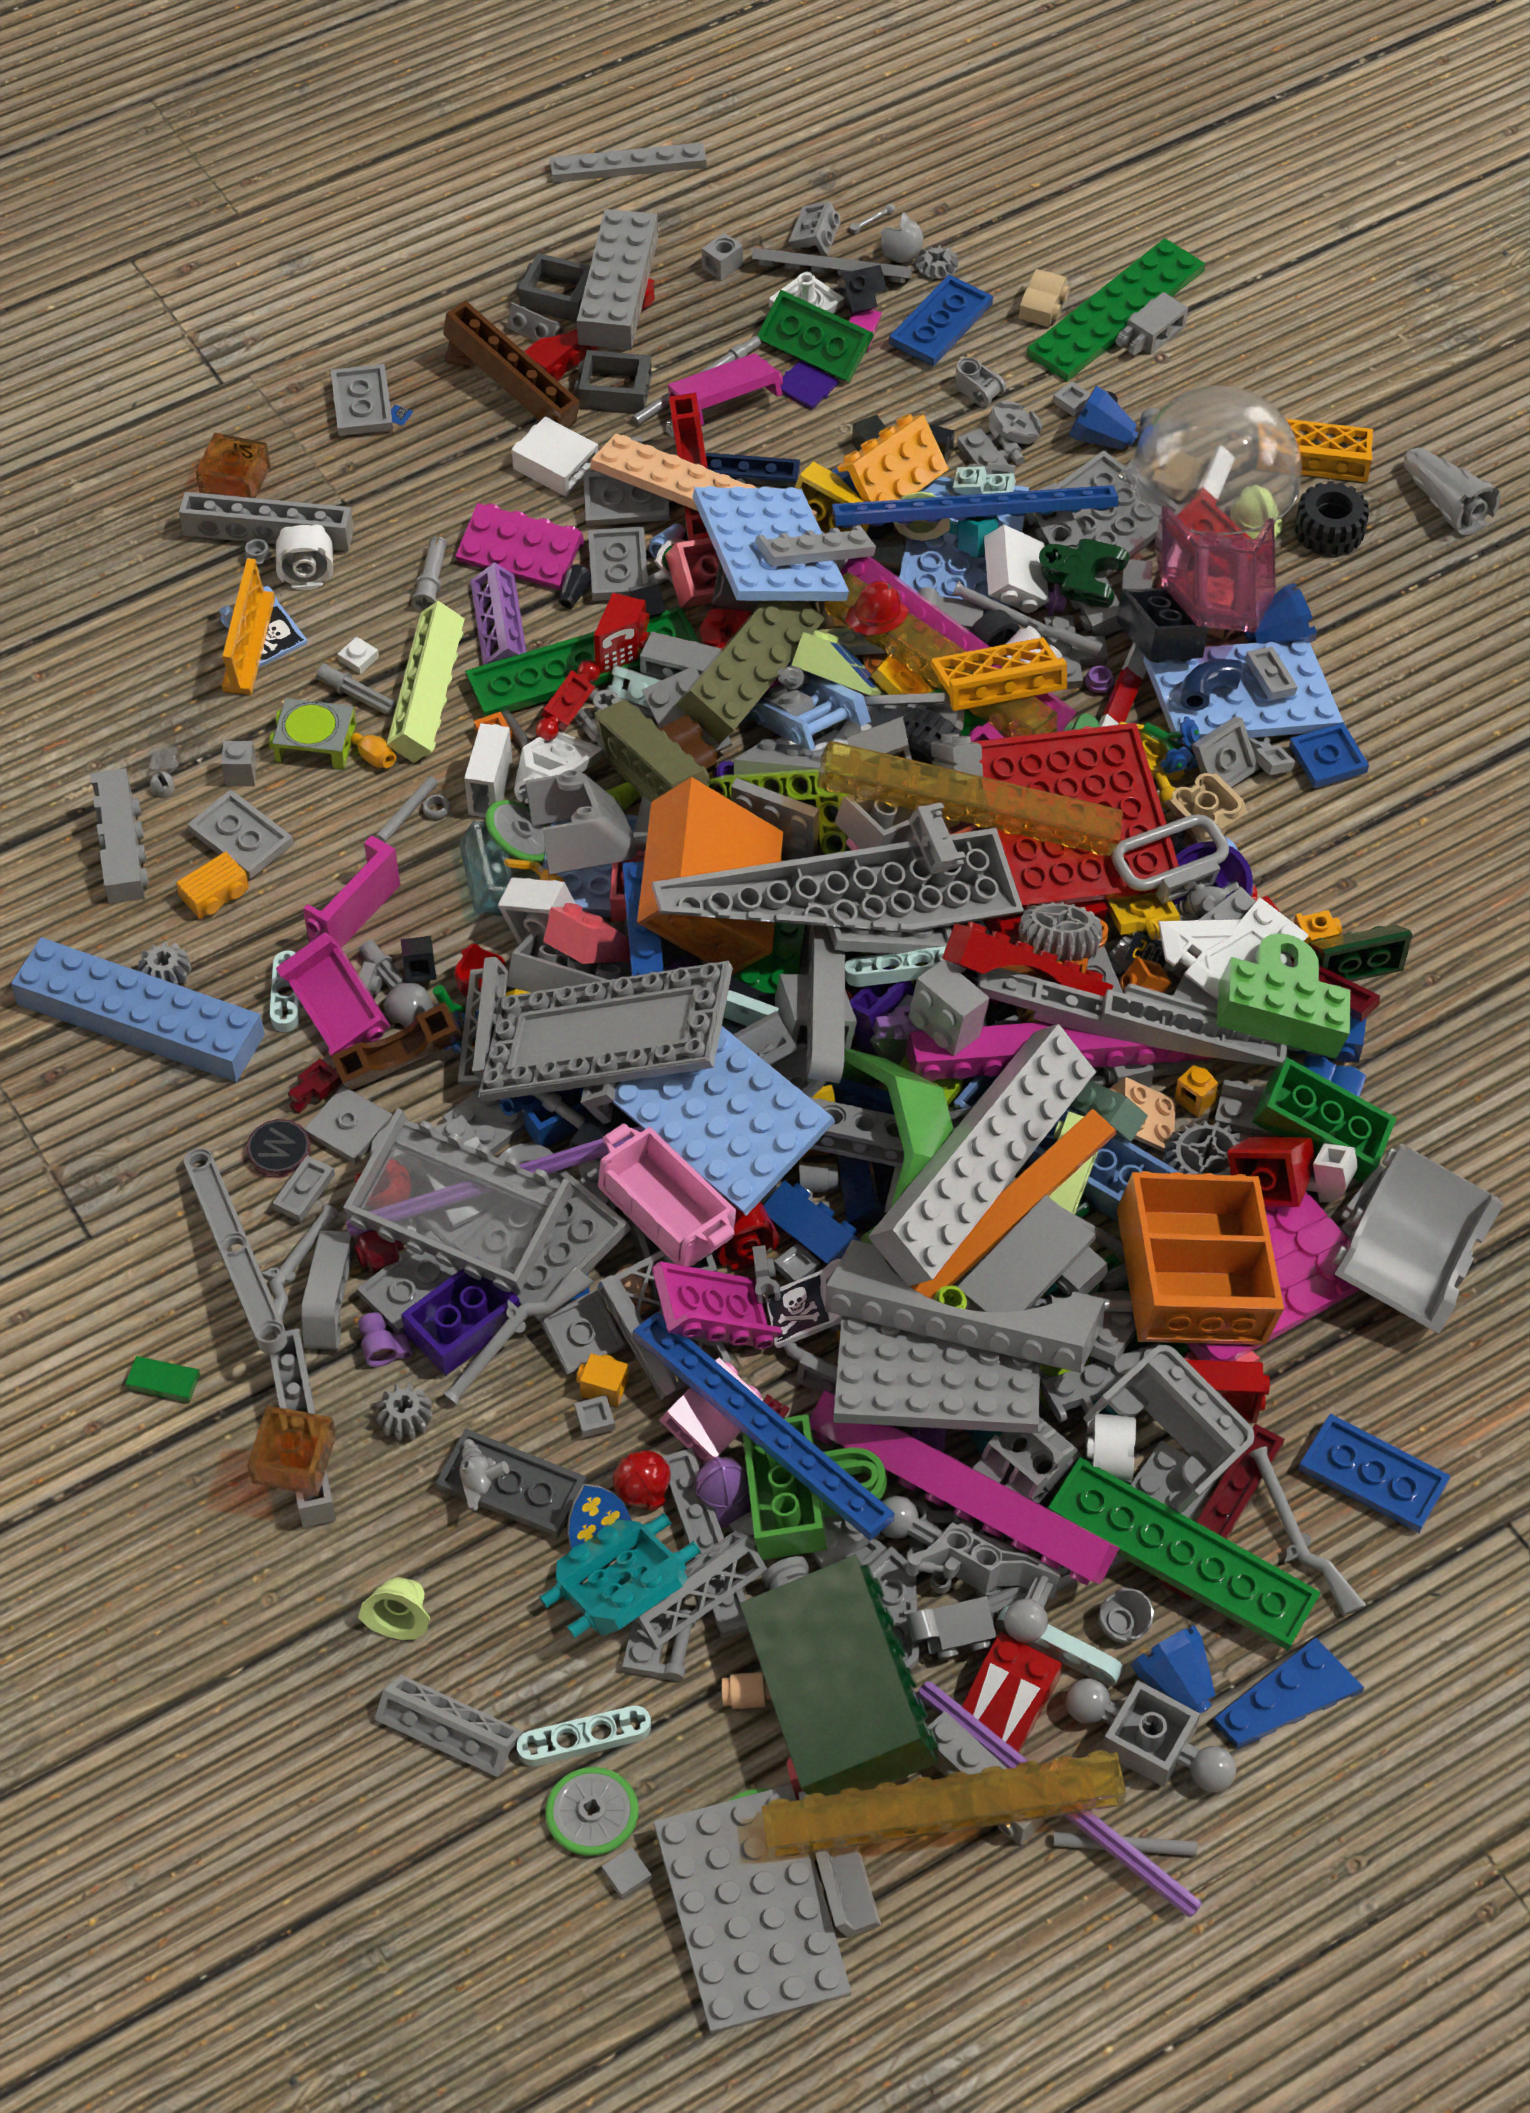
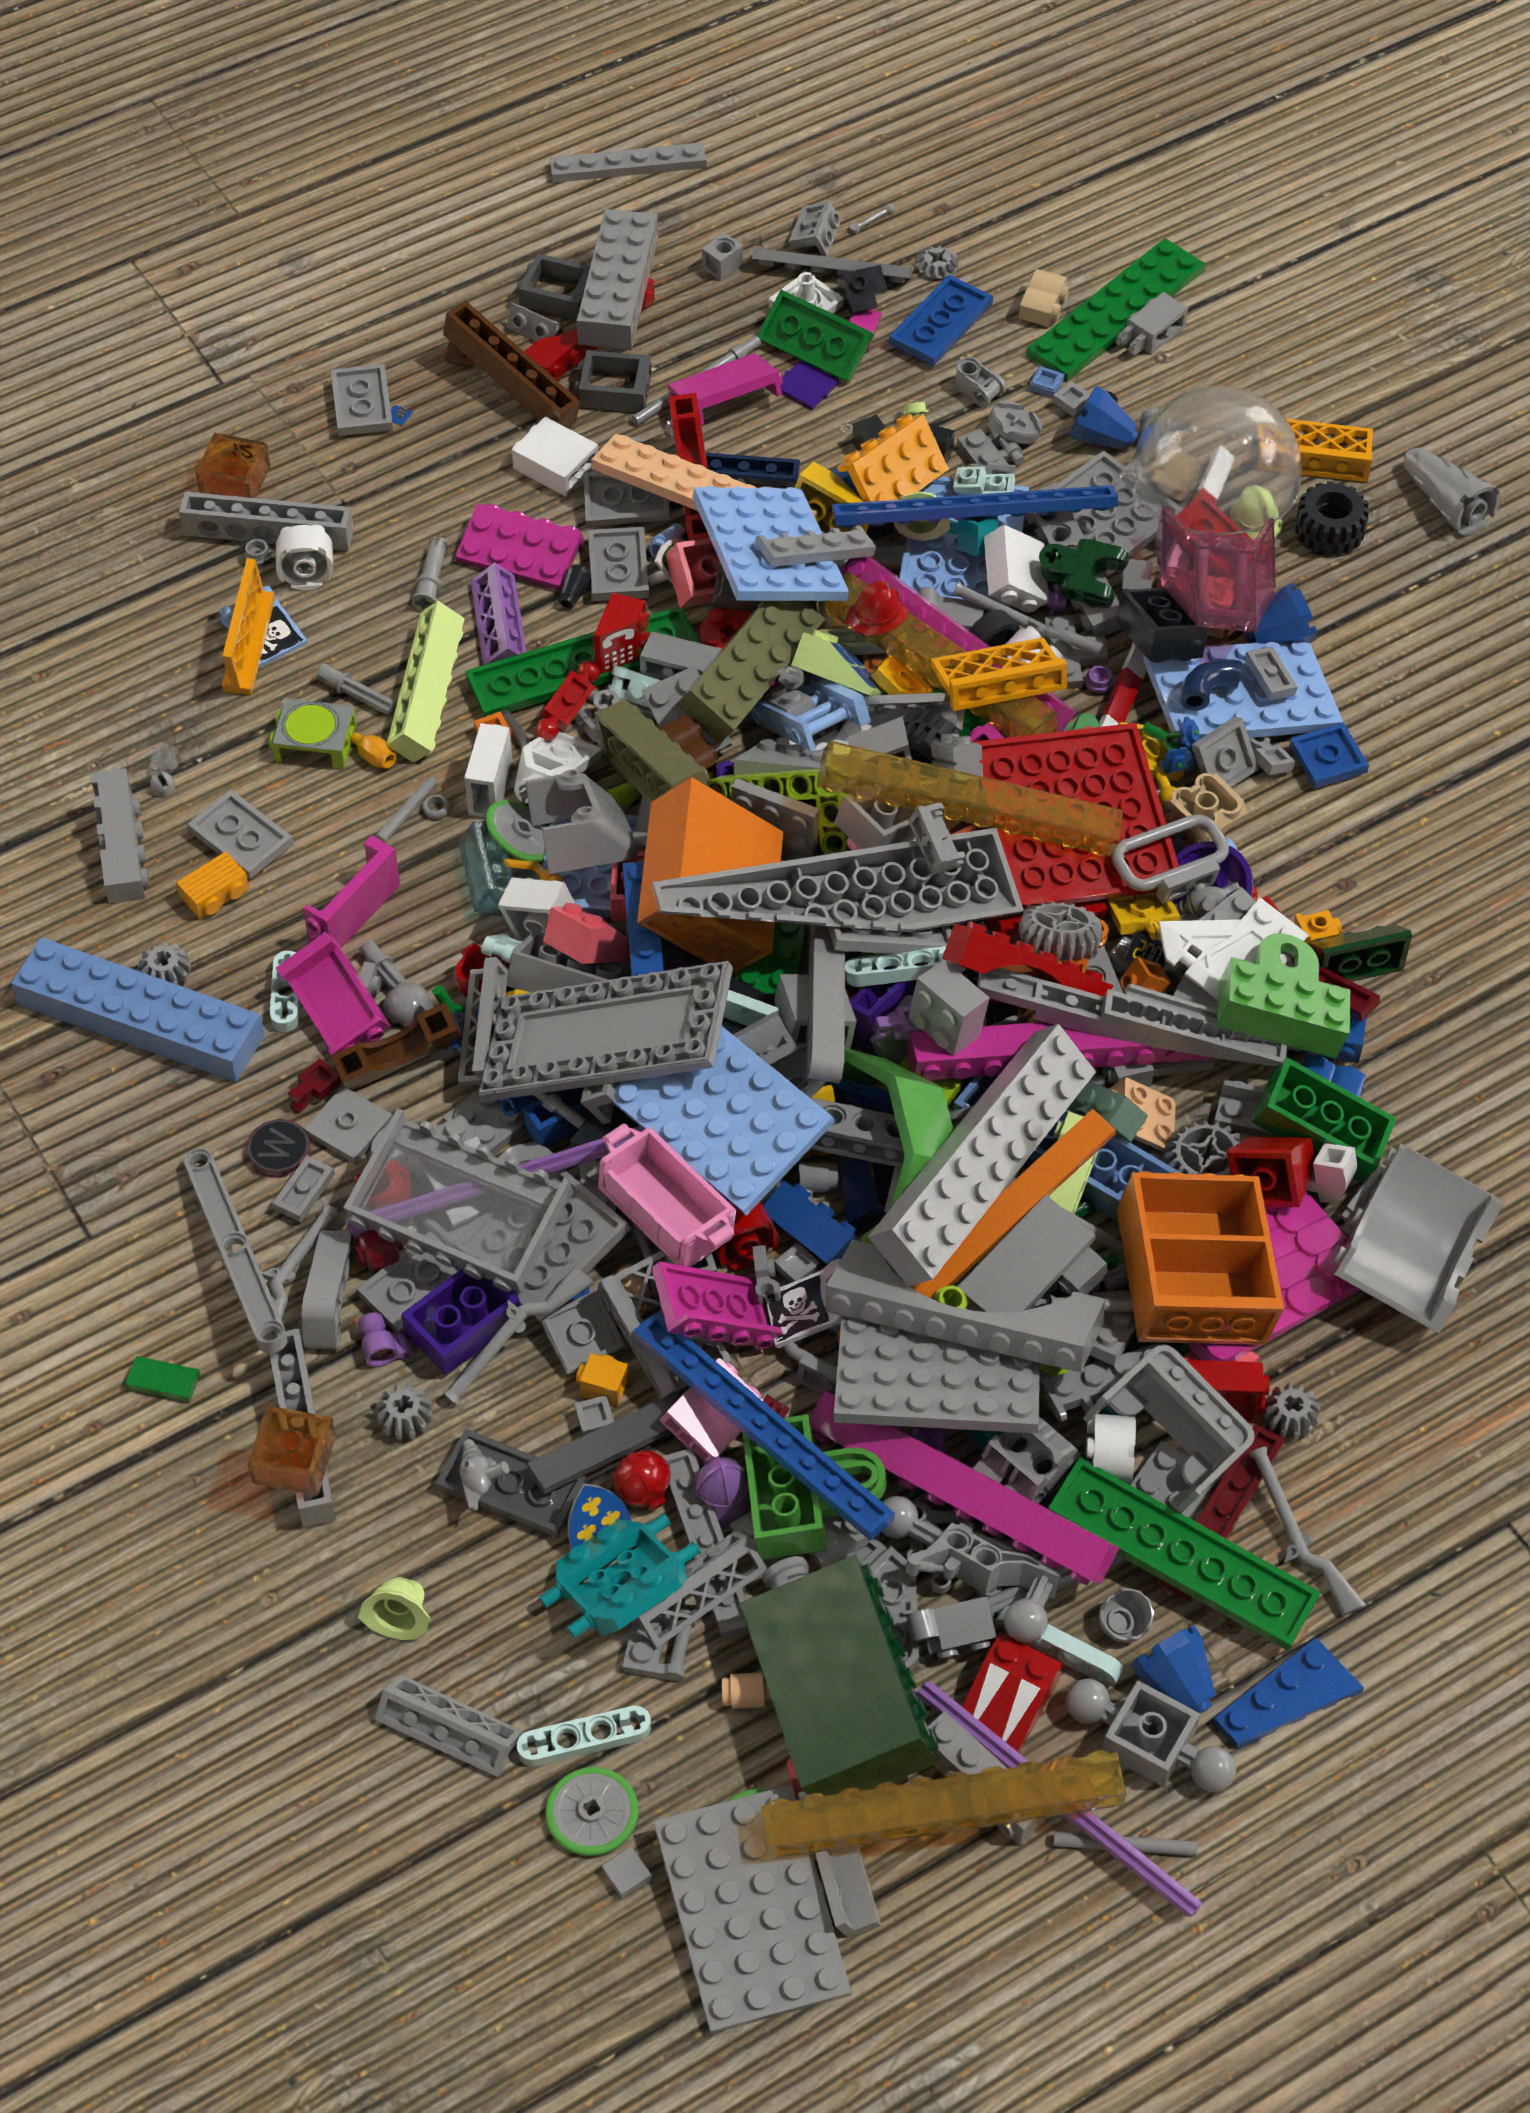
light grey brick [221,741,257,786] -> none
white plate [338,637,379,675] -> none
black brick [400,936,437,983] -> none
black brick [628,580,666,616] -> none
light grey helmet [881,212,924,263] -> none
light orange brick [1174,1064,1219,1118] -> none
blue plate [1298,1413,1451,1533] -> none
none -> light aqua plate [481,934,523,963]
none -> dark grey tile [527,1386,690,1494]
none -> yellowish green plate [902,402,929,417]
none -> medium blue tile [1029,366,1065,398]
none -> light grey gear [1263,1382,1320,1441]

